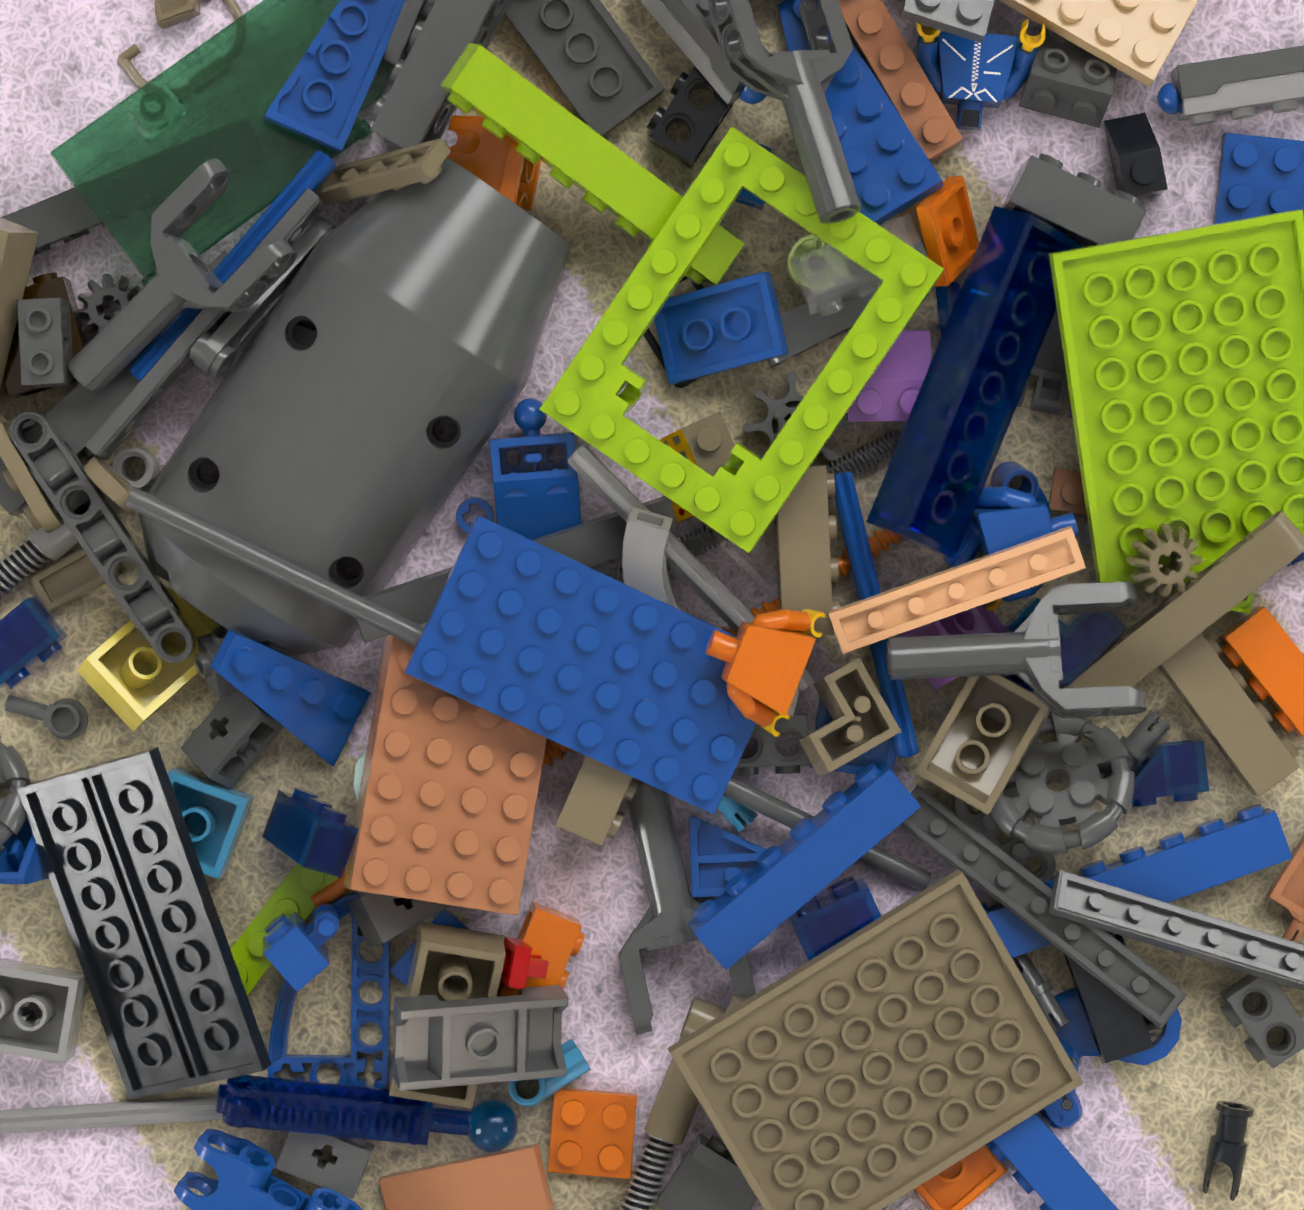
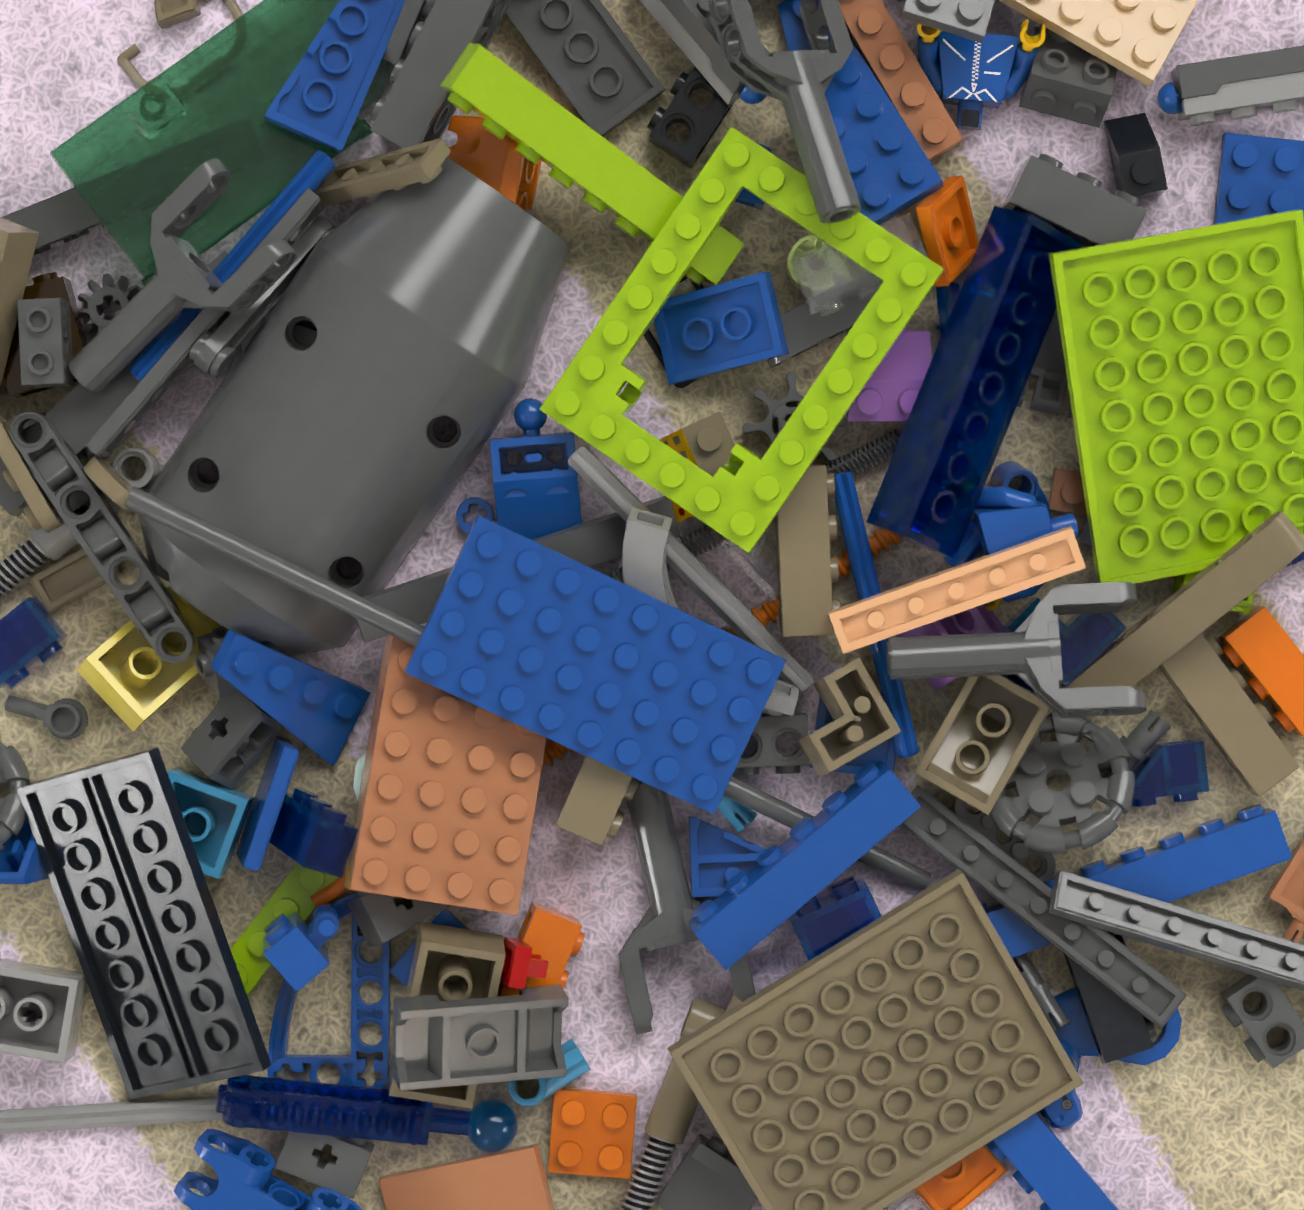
orange torso [705,609,826,737] -> none
dark tan gear [1127,523,1203,597] -> none
black piece [1203,1101,1254,1201] -> none
none -> blue tile [236,736,300,871]

